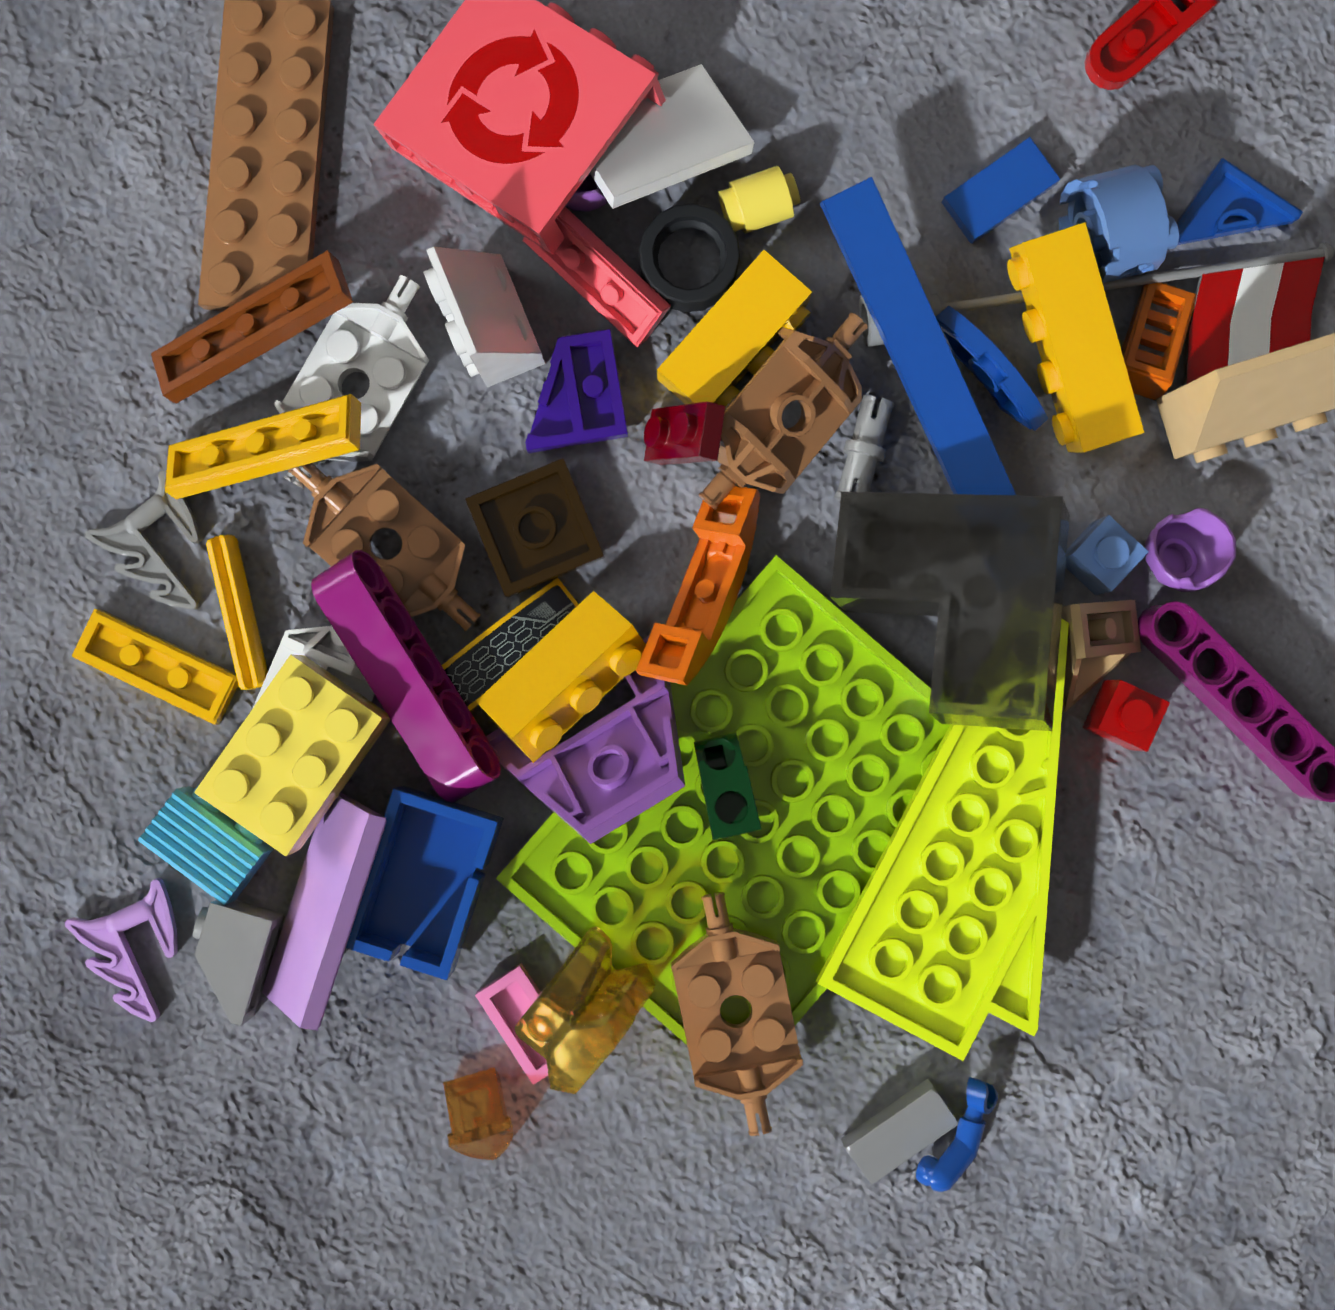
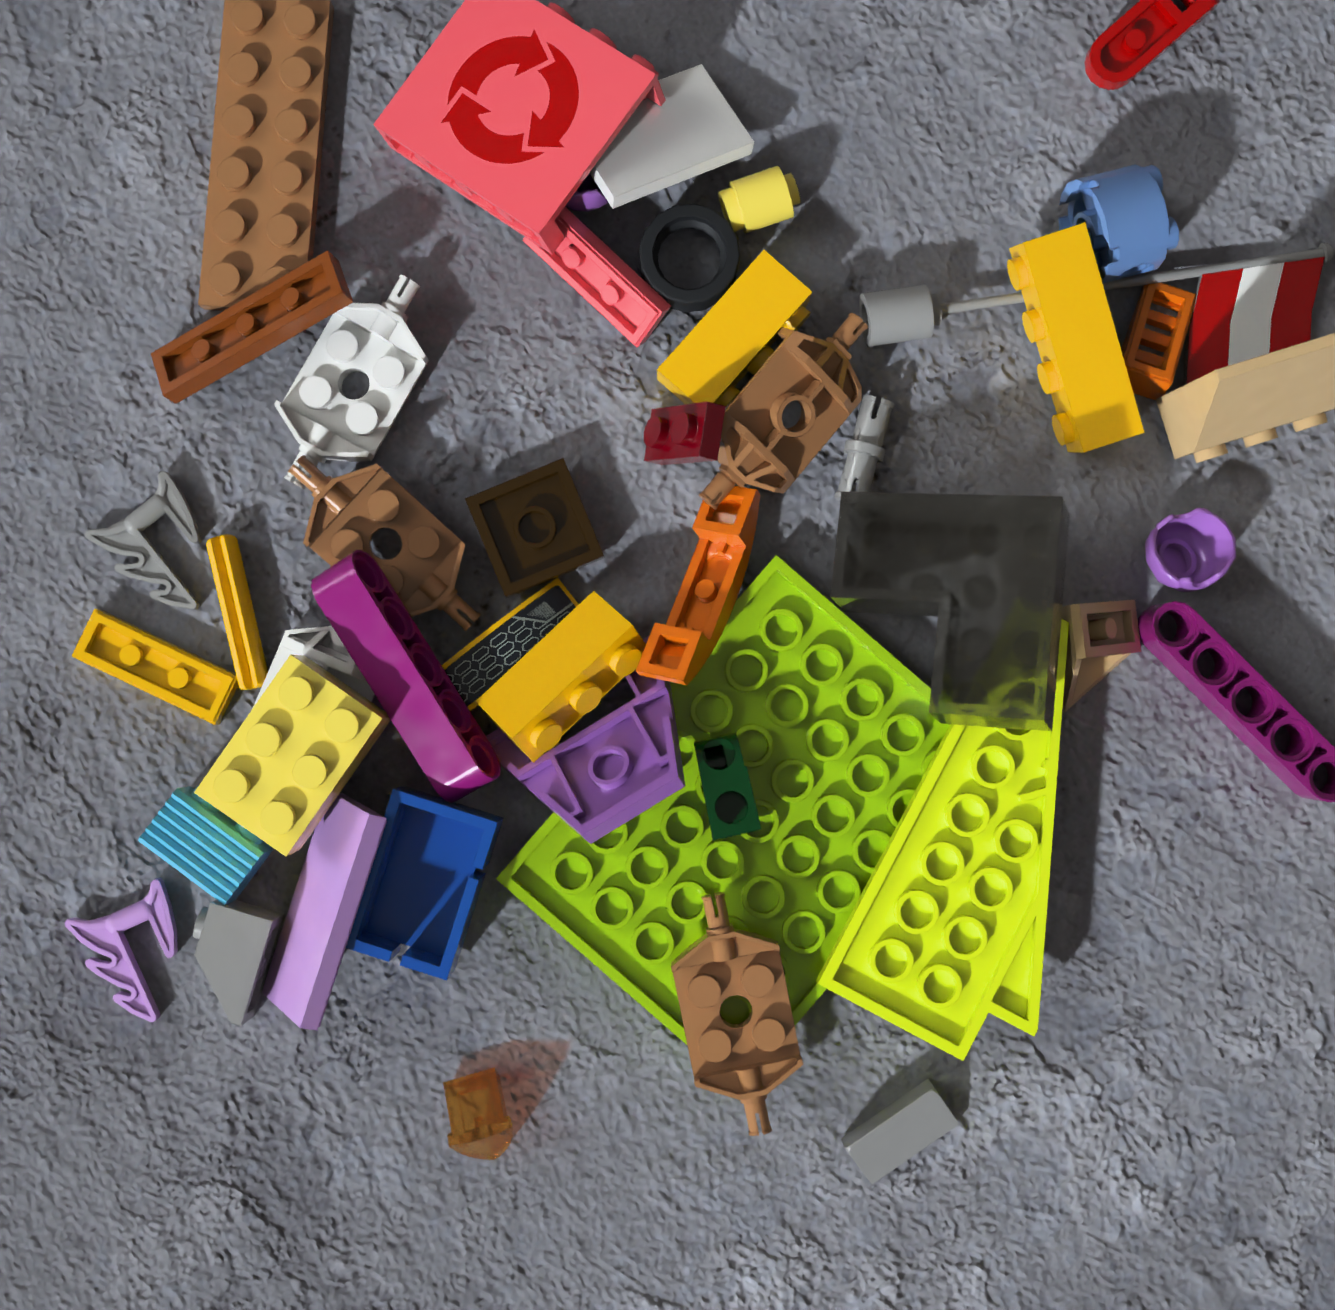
yellow tile [165,394,361,500] -> none
white slope [423,247,545,388] -> none
bright pink tile [475,963,579,1085] -> none
clear yellow piece [515,926,655,1094] -> none
dark purple wing [525,329,628,453] -> none
blue tile [819,177,1051,594] -> none
blue arm [916,1077,998,1192] -> none
blue tile [936,305,1049,431] -> none
blue tile [941,137,1061,245] -> none
medium blue brick [1057,515,1149,595] -> none
red brick [1082,680,1170,752] -> none
blue tile [1176,158,1303,245] -> none

